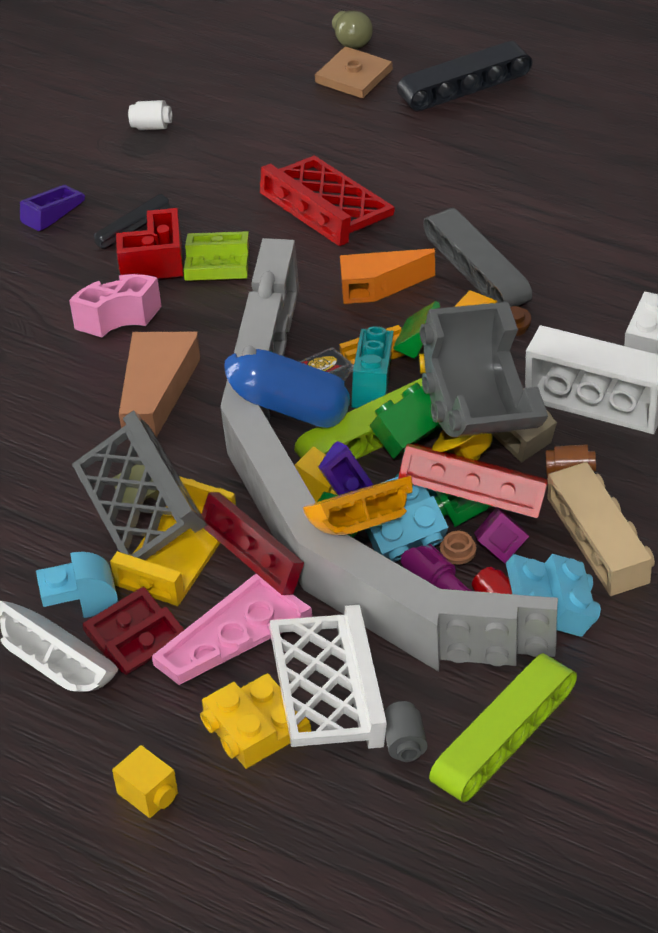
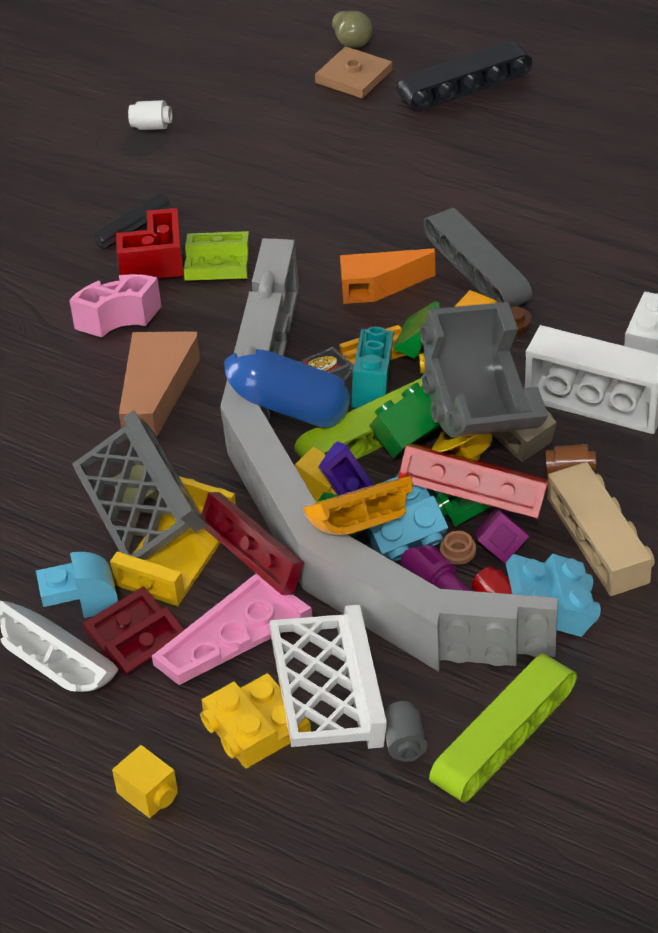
dark purple slope [20,185,85,231] -> none
red fence [260,155,395,246] -> none

